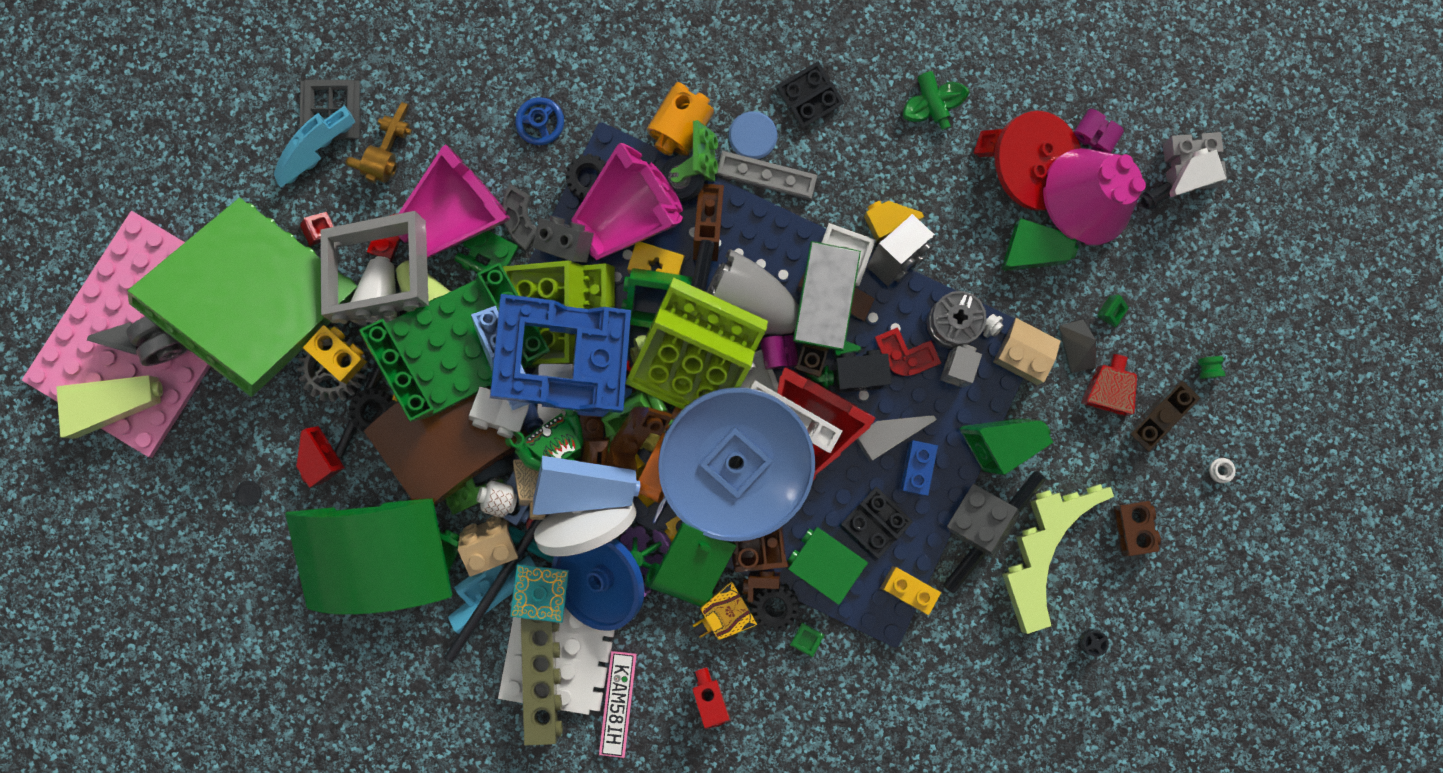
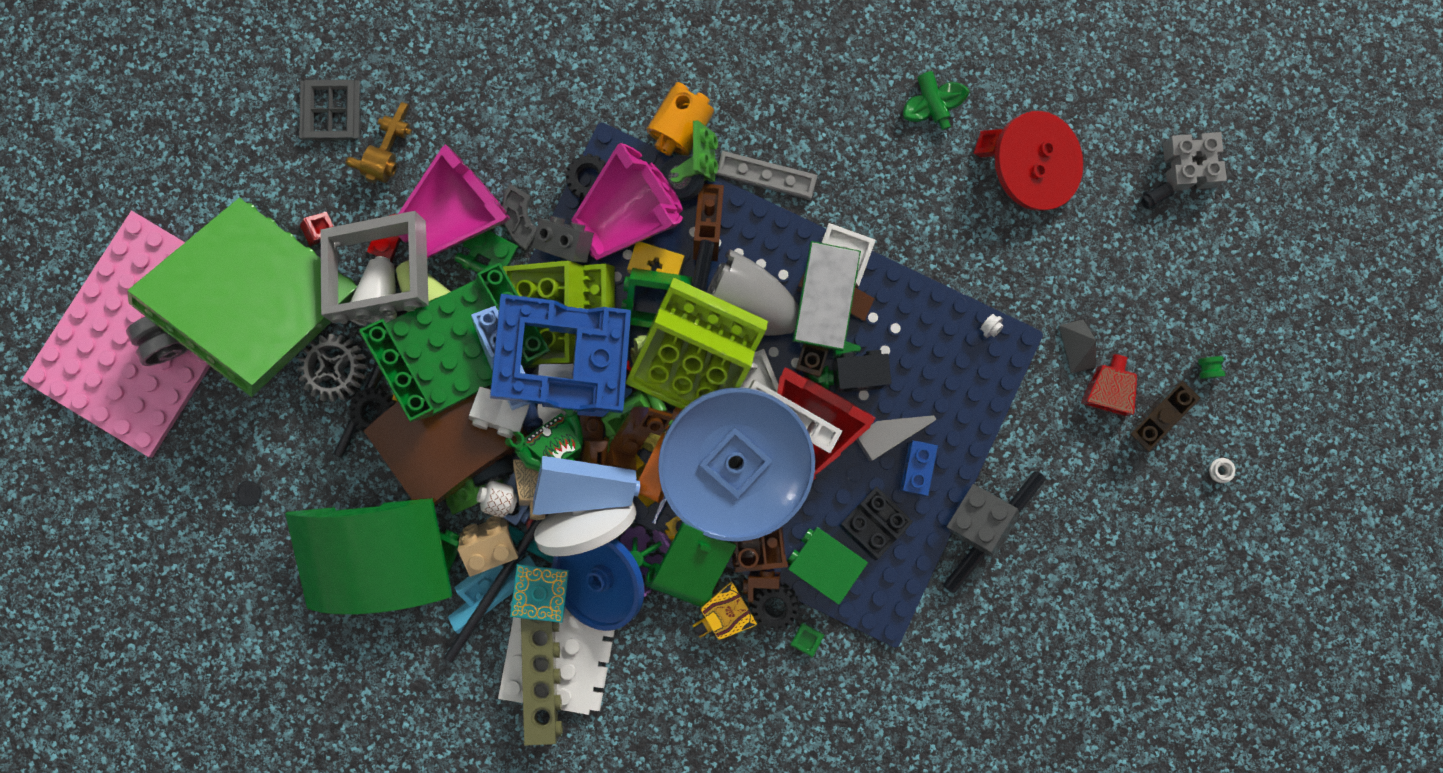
yellowish green slope [56,375,163,439] -> none
dark grey slope [87,322,139,355] -> none
medium azure slope [274,105,355,187] -> none
red slope [296,426,345,488] -> none
yellow brick [303,325,367,384] -> none
blue piece [515,97,564,145] -> none
tile [599,651,637,758] -> none
red torso [692,668,731,730] -> none
medium blue piece [729,112,777,159] -> none
magenta piece [760,335,799,370] -> none
black slope [775,61,844,128] -> none
yellow slope [864,201,924,243] -> none
brick [867,214,935,287] -> none
red plate [874,327,941,376] -> none
yellow brick [880,566,941,615] -> none
flat silver wheel [927,291,986,349] -> none
light grey brick [940,344,982,388] -> none
green slope [959,419,1053,475] -> none
tan slope [993,318,1060,385] -> none
green slope [1001,218,1079,271] -> none
yellowish green arch [1002,484,1114,634] -> none
dark pink cone [1043,148,1146,245] -> none
magenta piece [1074,109,1124,153] -> none
black wheel [1078,629,1109,657] -> none
green slope [1096,295,1129,328] -> none
reddish brown brick [1113,501,1161,556] -> none
white slope [1169,148,1226,197] -> none

